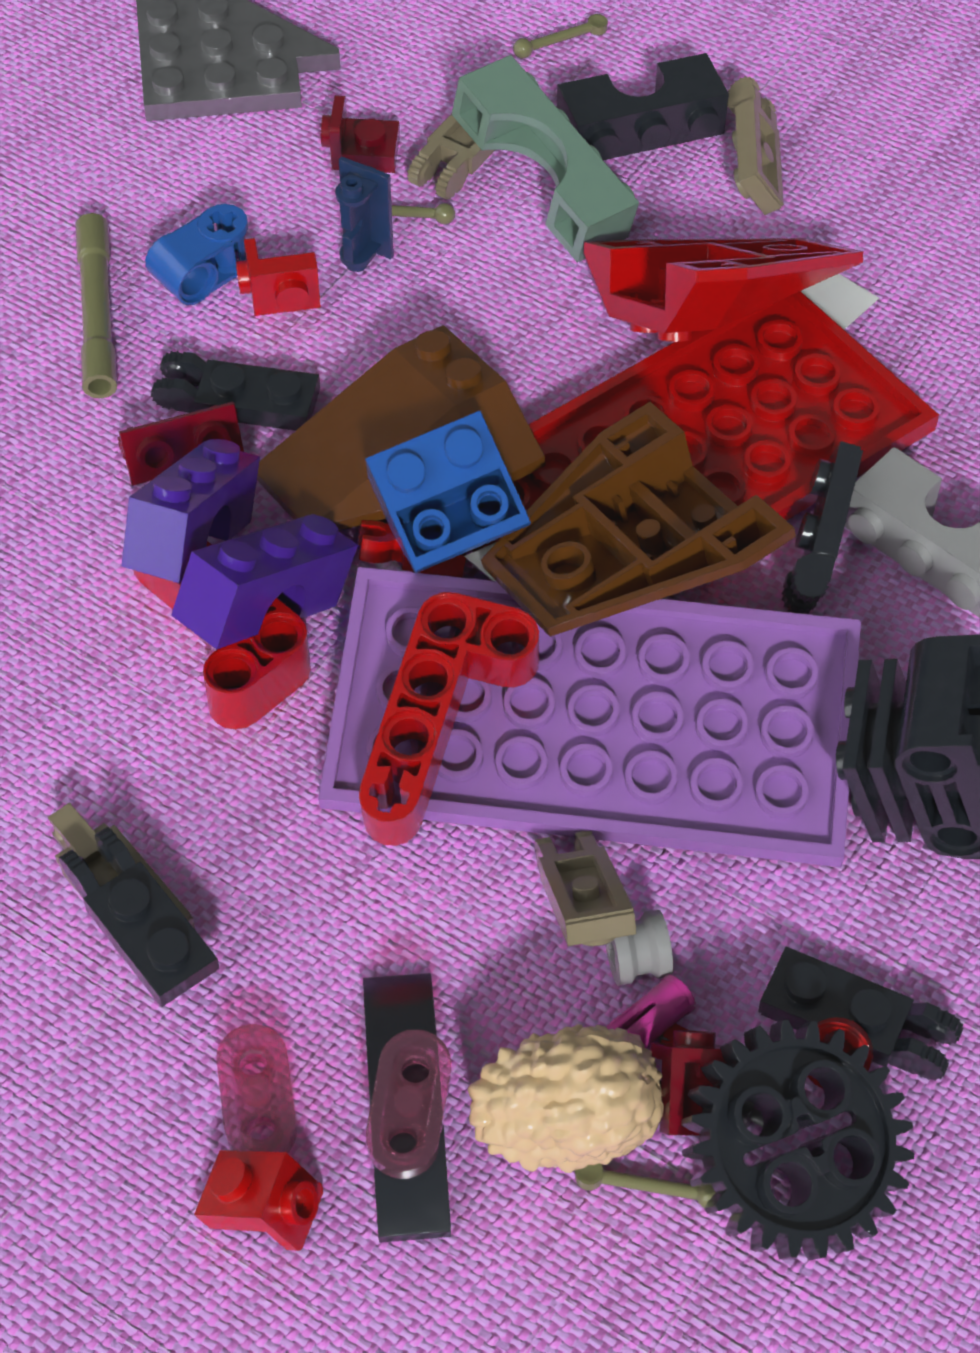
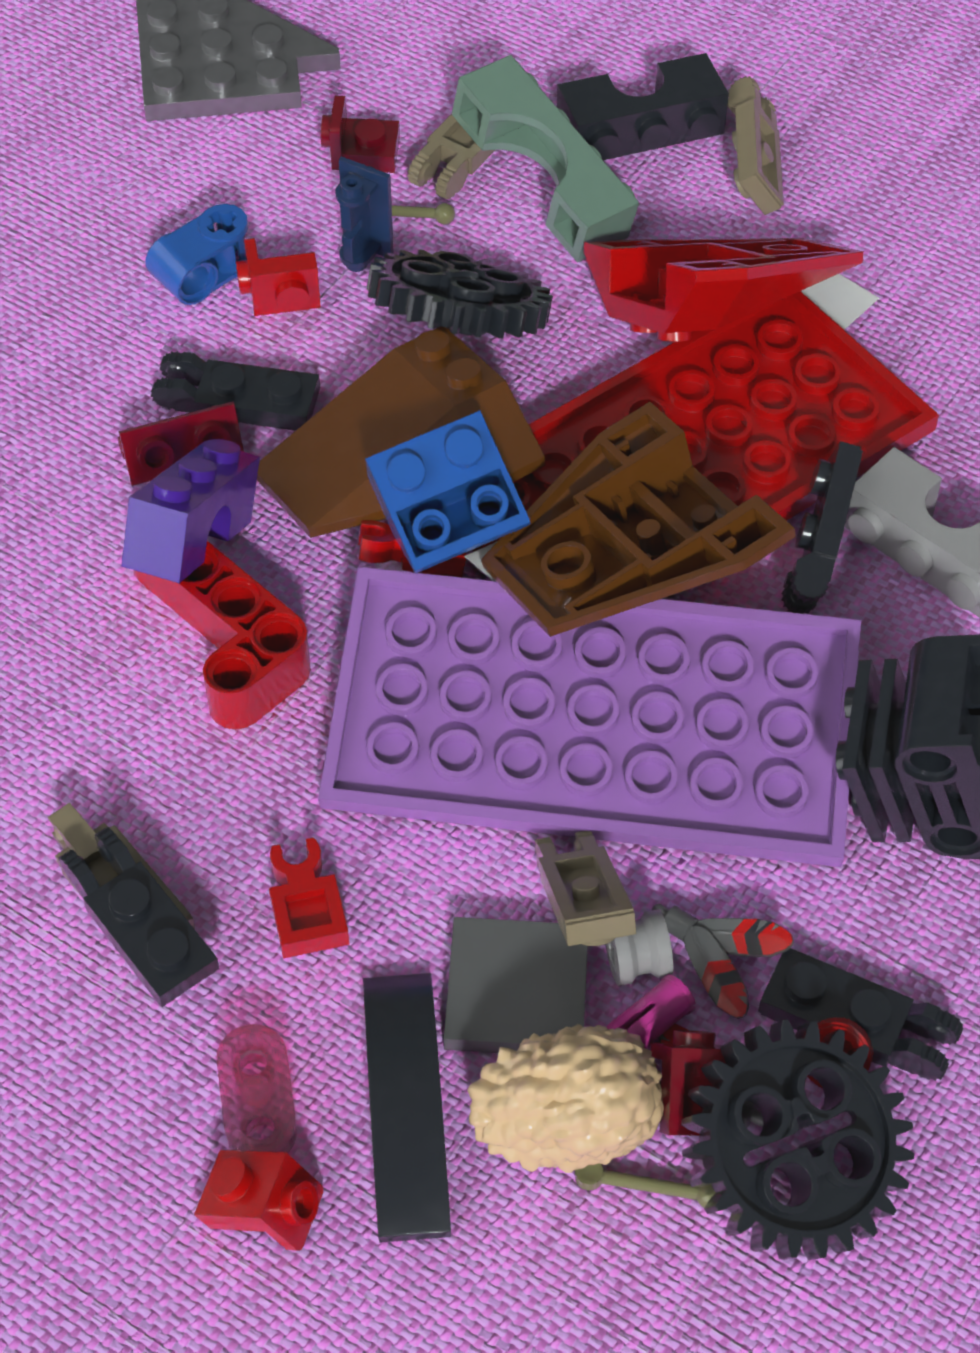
olive piece [75,213,117,398] -> none
dark purple arch [171,514,358,649] -> none
red beam [359,592,539,846] -> none
clear pink plate [366,1030,451,1179] -> none
olive hinge [513,14,608,59] -> none
none -> red plate [269,837,350,959]
none -> black gear [366,249,553,338]
none -> dark grey tile [444,917,588,1053]
none -> piece [652,904,794,1019]

